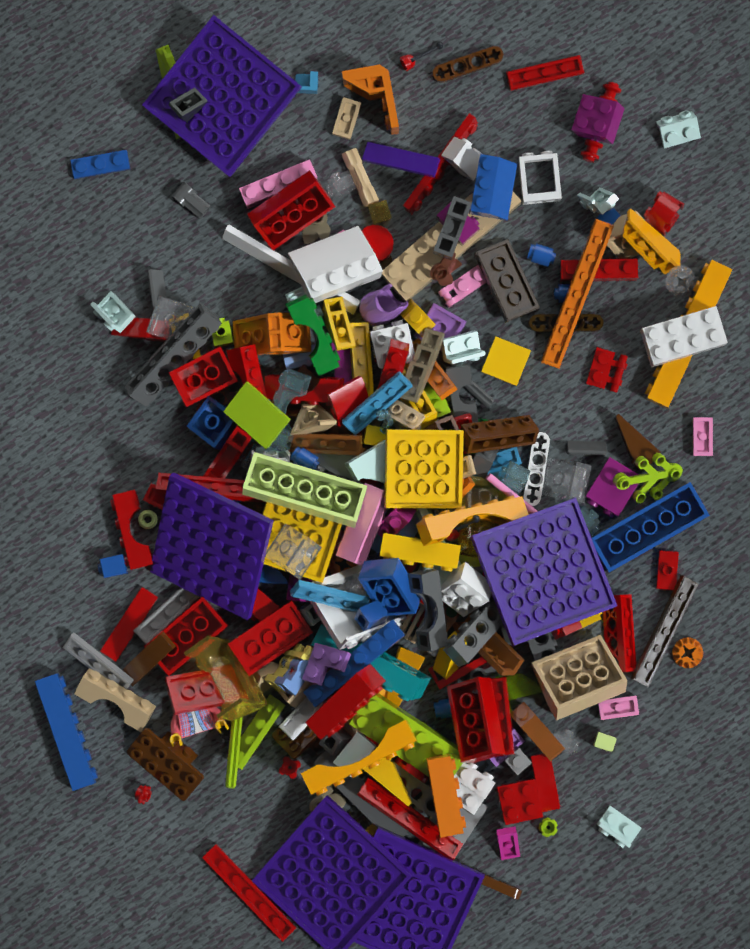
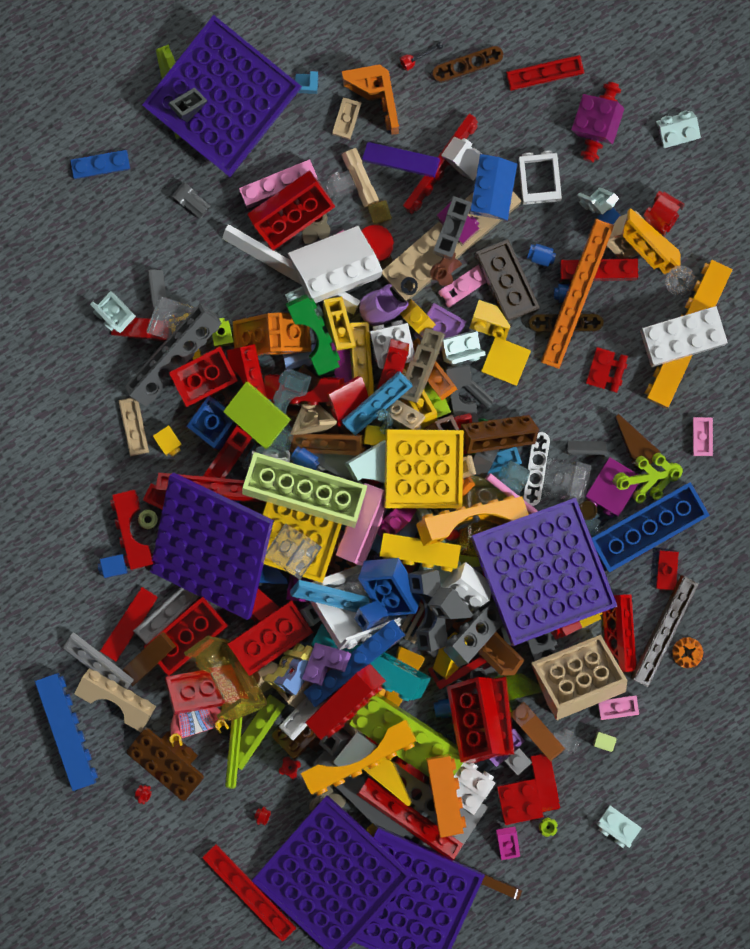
none -> tan tile [118,398,149,457]
none -> yellow brick [153,425,183,457]
none -> red plate [254,807,271,825]
none -> black bush [401,277,418,295]
none -> dark grey slope [427,587,473,619]
none -> yellow slope [469,300,510,340]
none -> dark brown piece [579,501,597,520]

